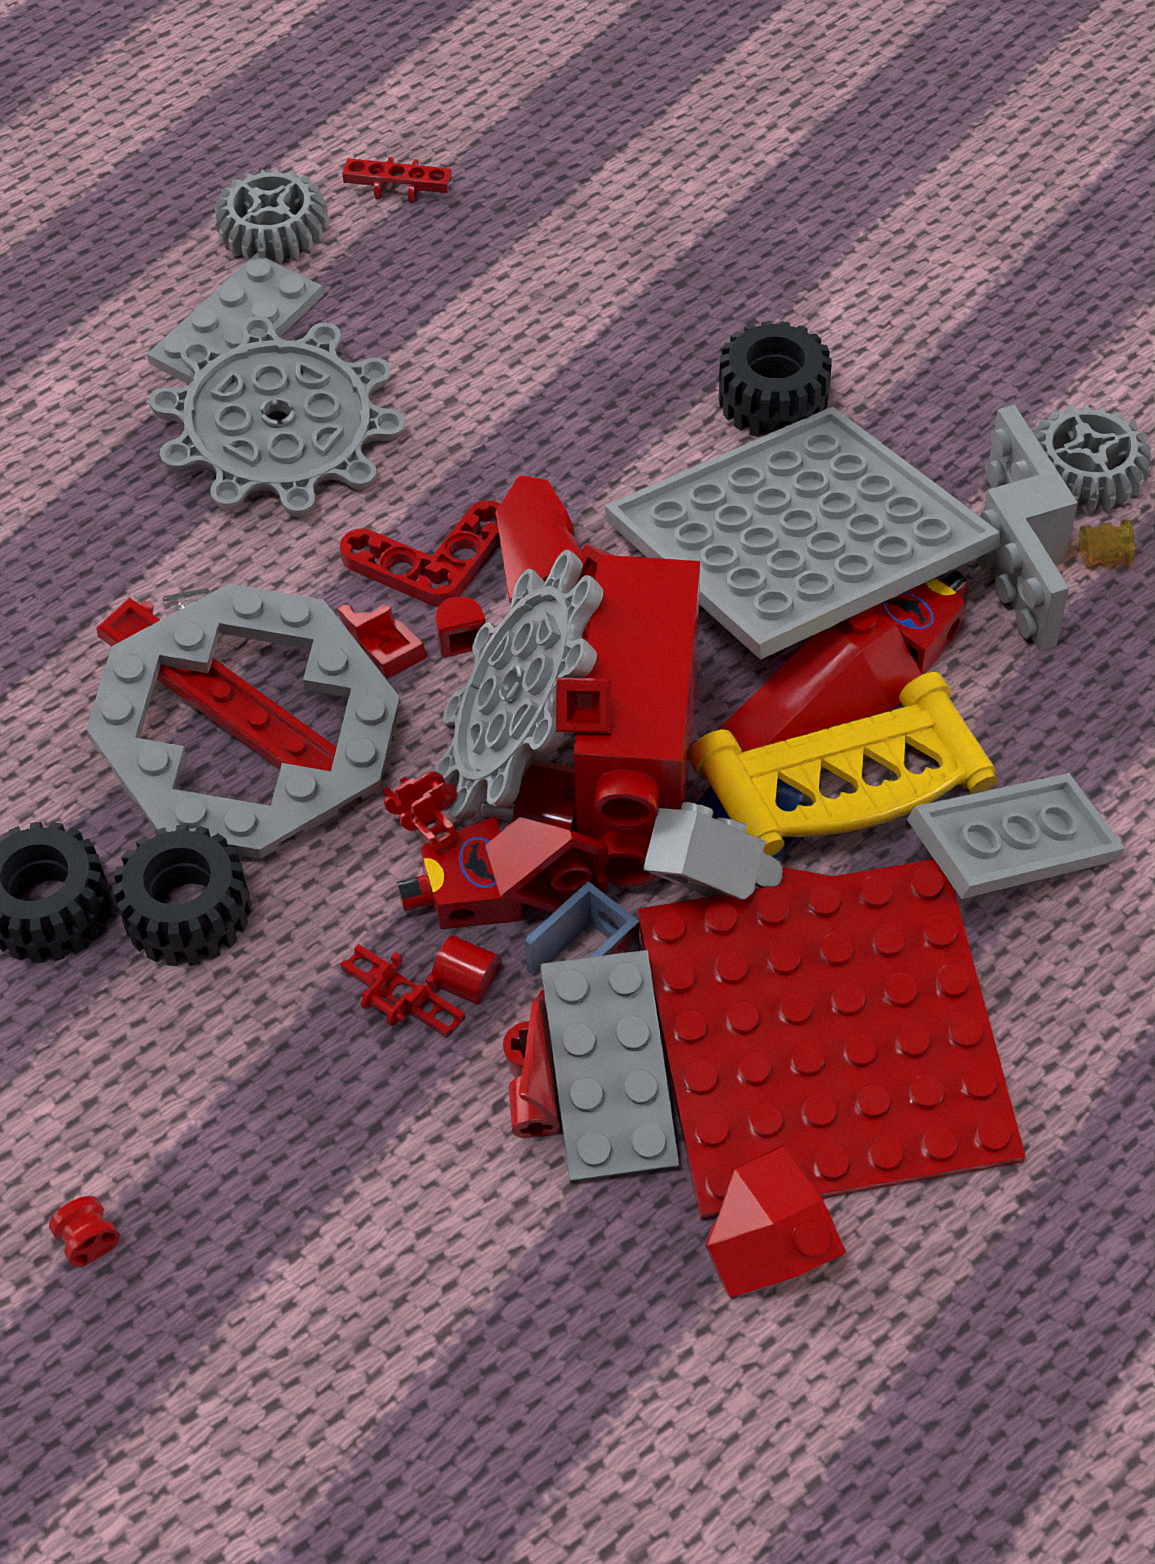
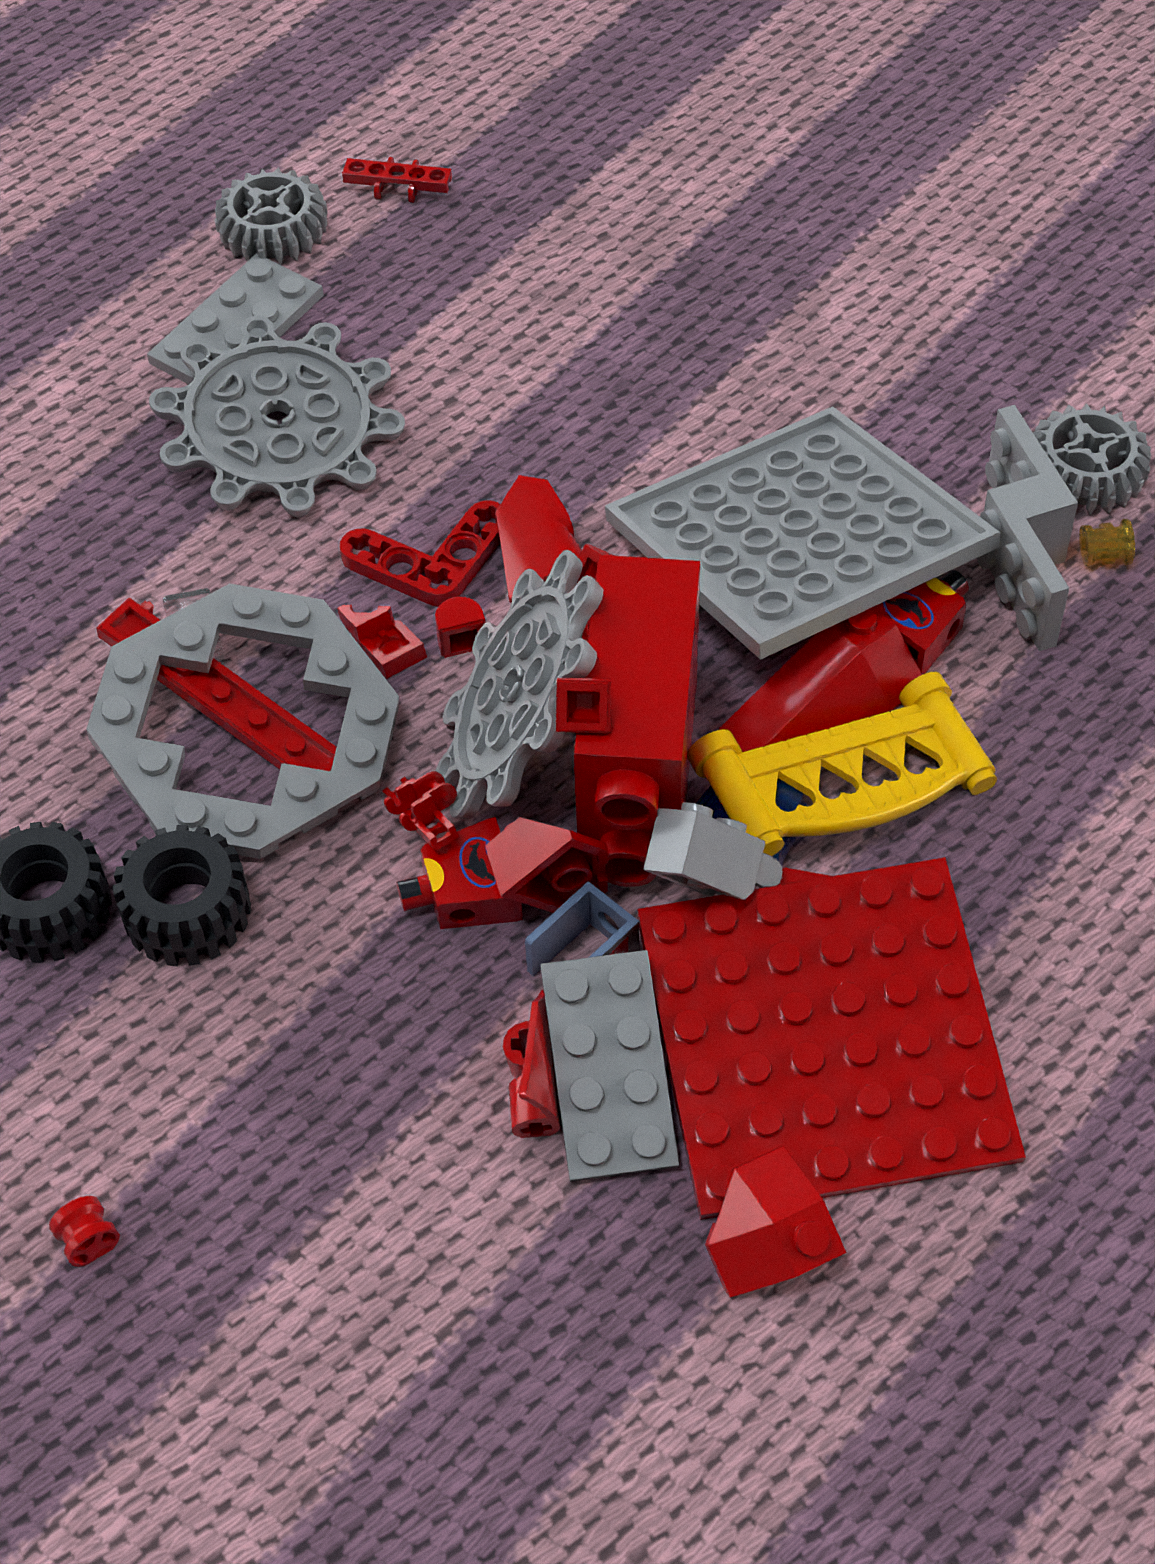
red piece [340,944,465,1038] -> none
red brick [431,935,502,1005] -> none
red piece [481,759,577,831] -> none
black tyre [718,321,832,437] -> none
light grey plate [907,773,1125,899] -> none

